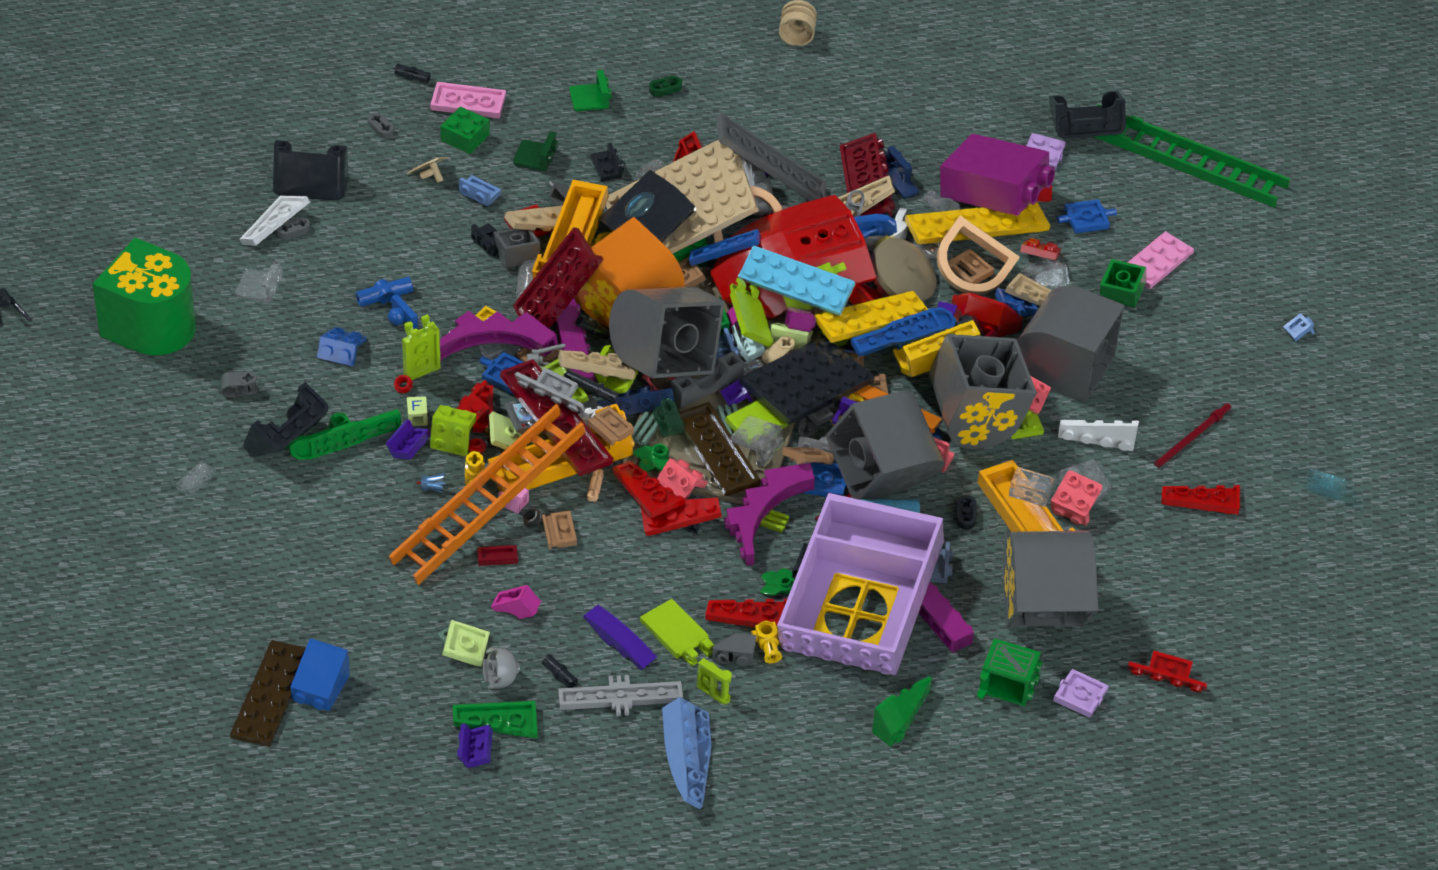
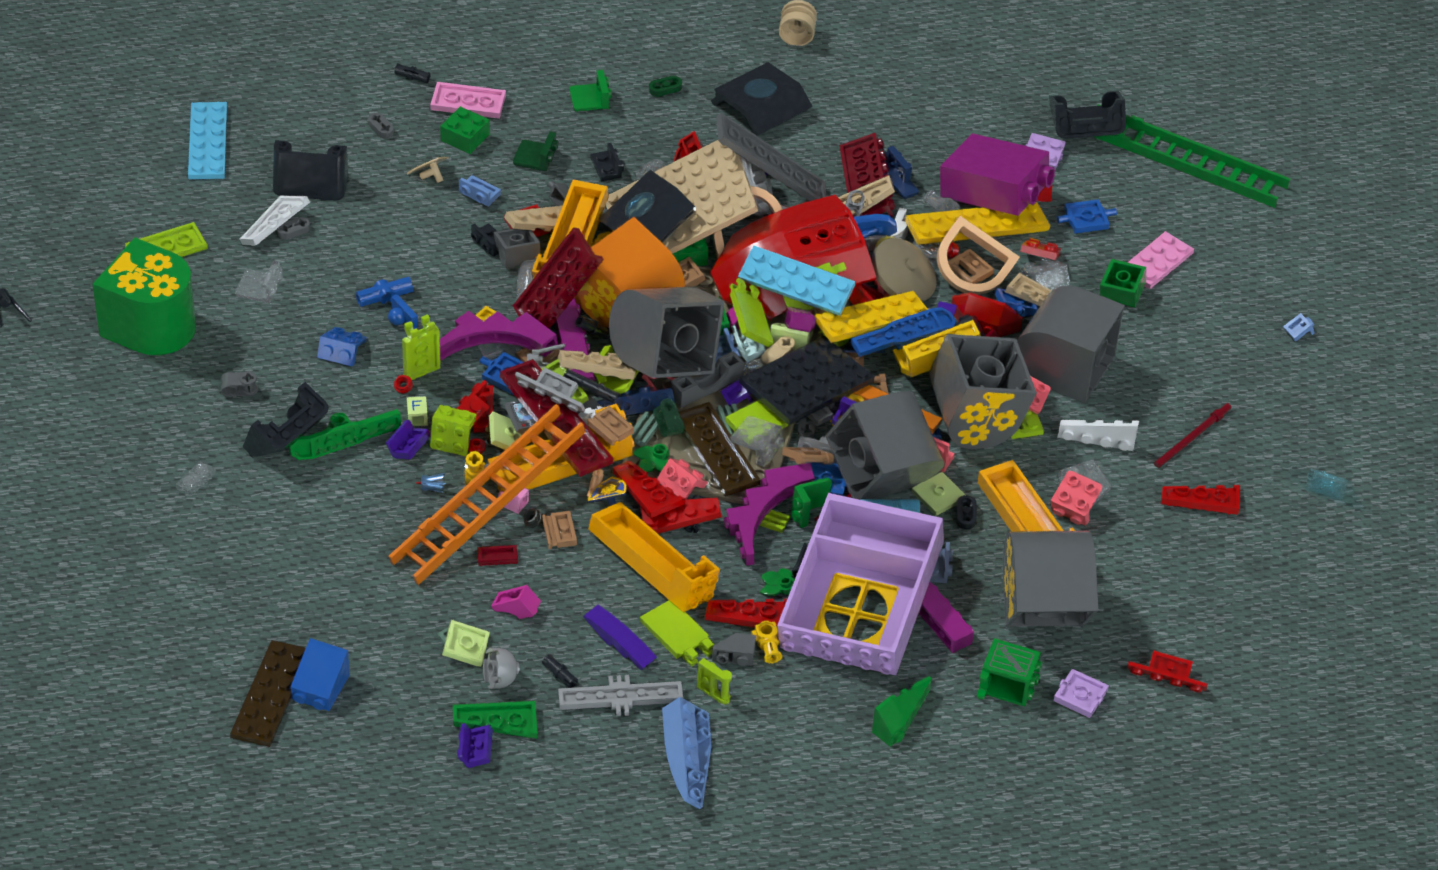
blue tile [689,229,761,266] -> none
clear brick [1009,467,1055,507] -> none
none -> lime tile [125,222,208,257]
none -> medium azure plate [188,102,227,179]
none -> shield [588,477,627,507]
none -> light orange brick [588,502,720,613]
none -> black panel [711,62,813,136]
none -> green bracket [792,478,832,528]
none -> yellowish green plate [912,472,965,516]
none -> red plate [947,241,959,259]

